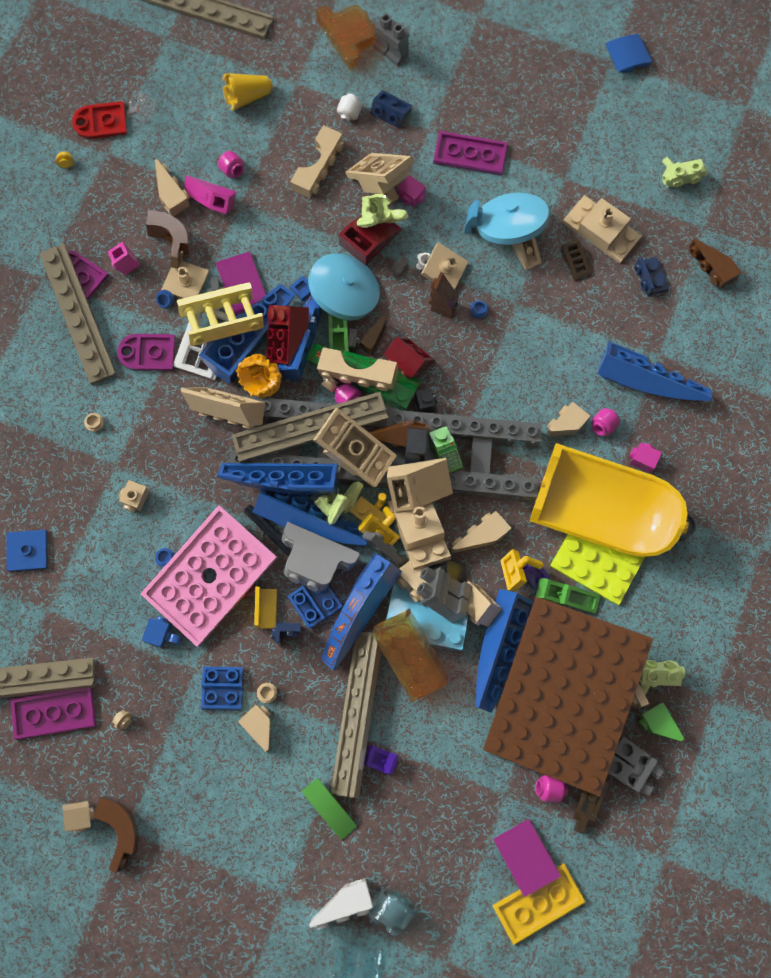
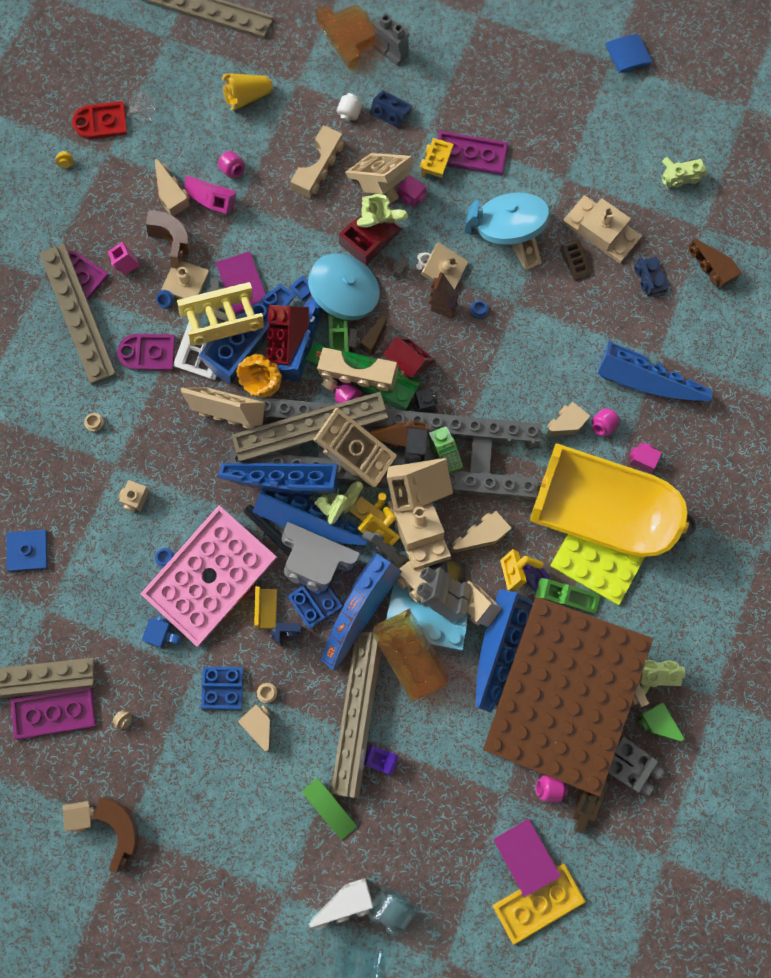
none -> yellow bracket [420,138,453,178]

